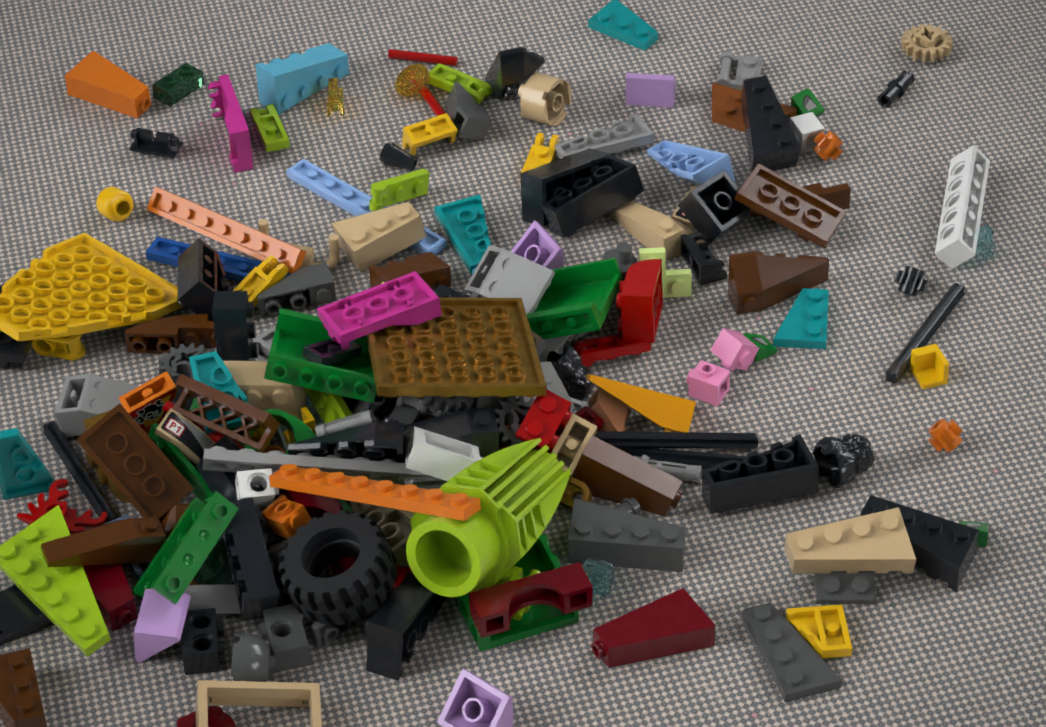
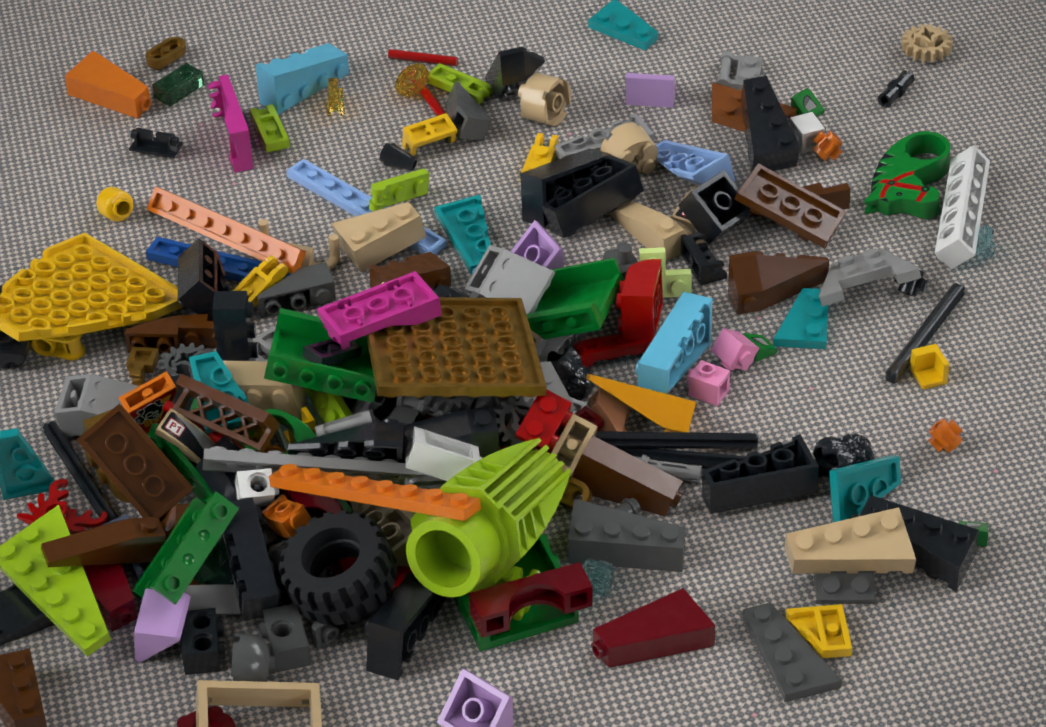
none -> pearl gold plate [126,346,159,386]
none -> pearl gold plate [145,37,186,70]
none -> tan brick [601,122,658,174]
none -> medium azure wedge [635,291,713,394]
none -> light grey wing [819,248,921,306]
none -> teal wing [829,455,901,523]
none -> green animal [864,131,950,219]

